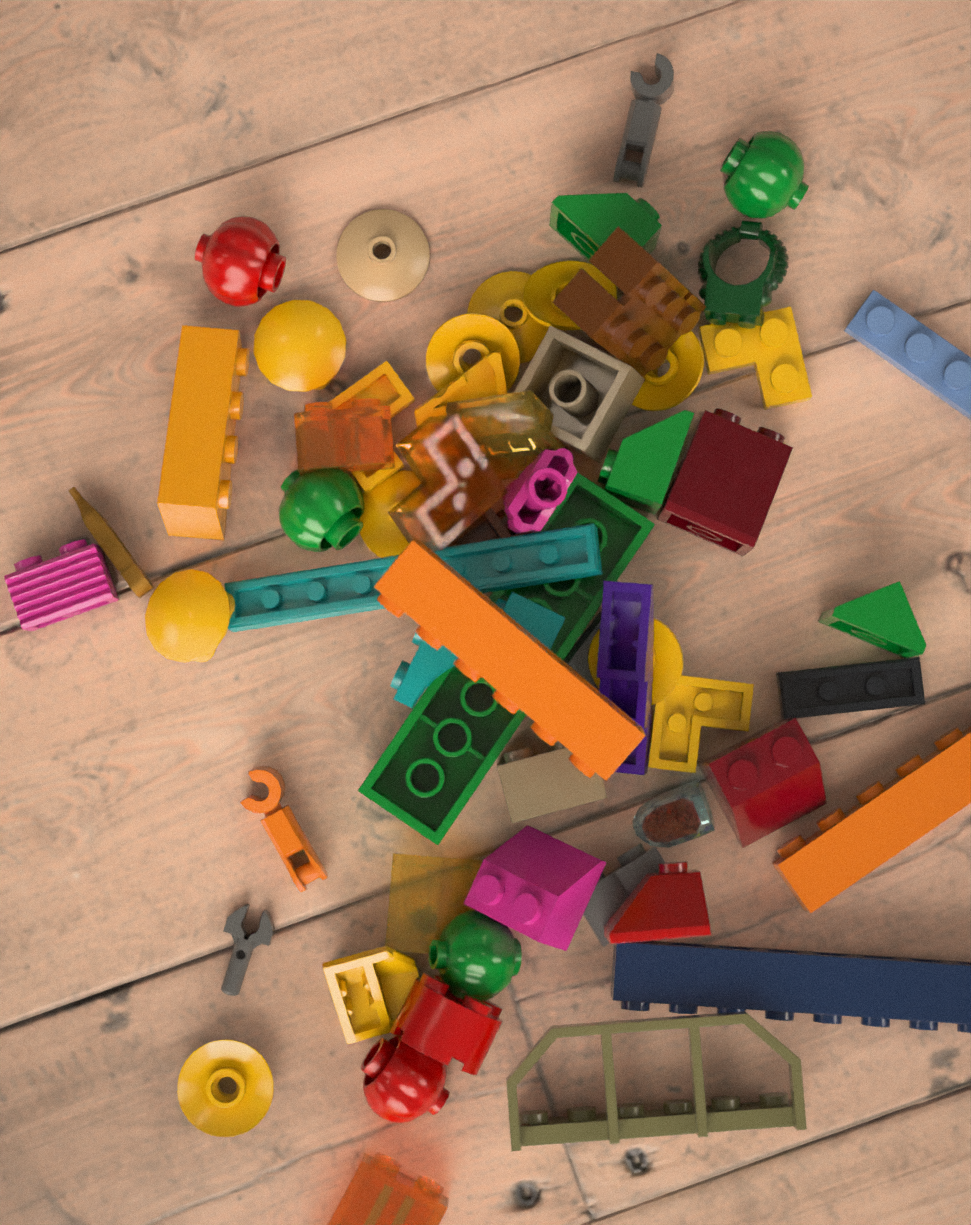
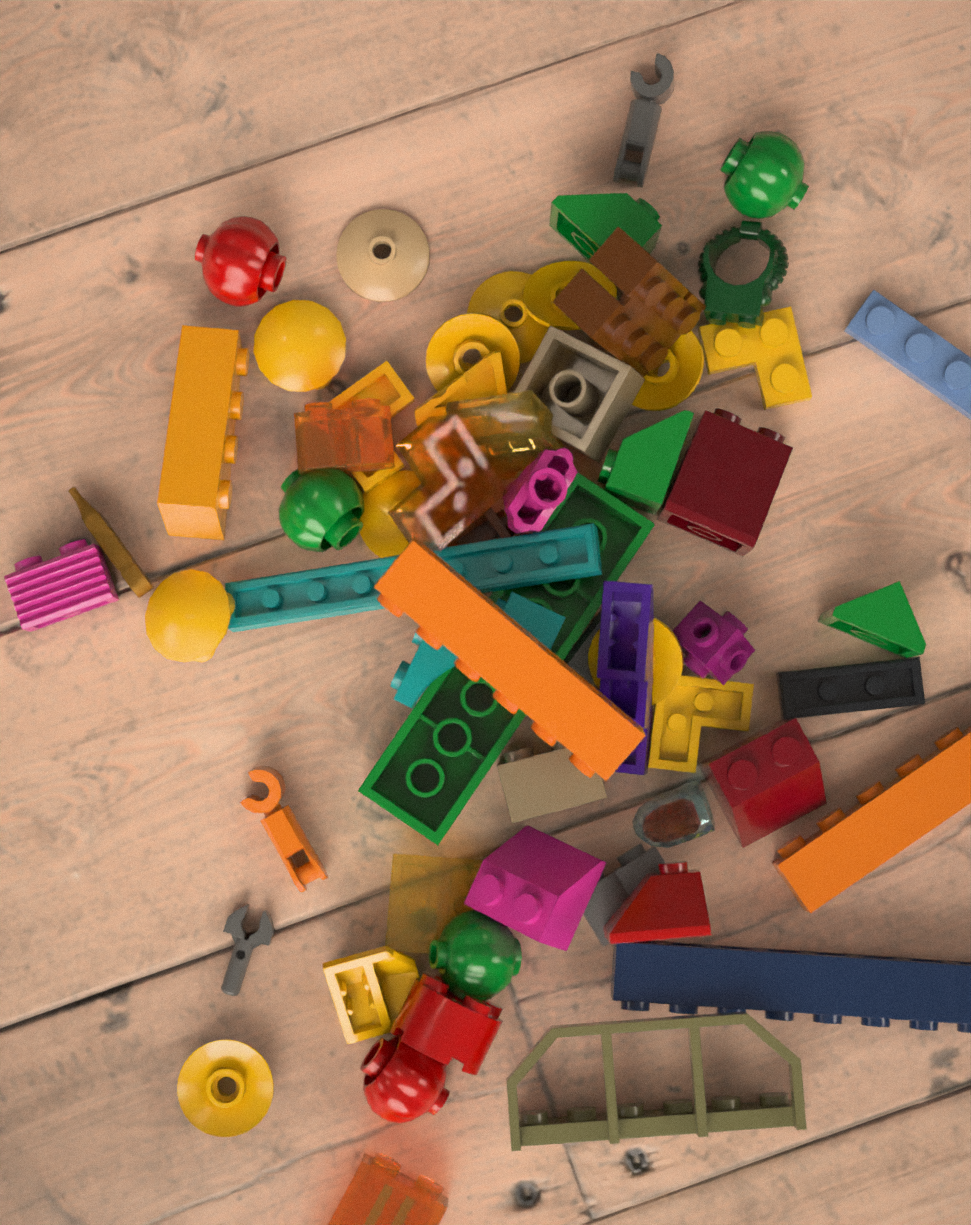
none -> magenta brick [672,600,755,686]

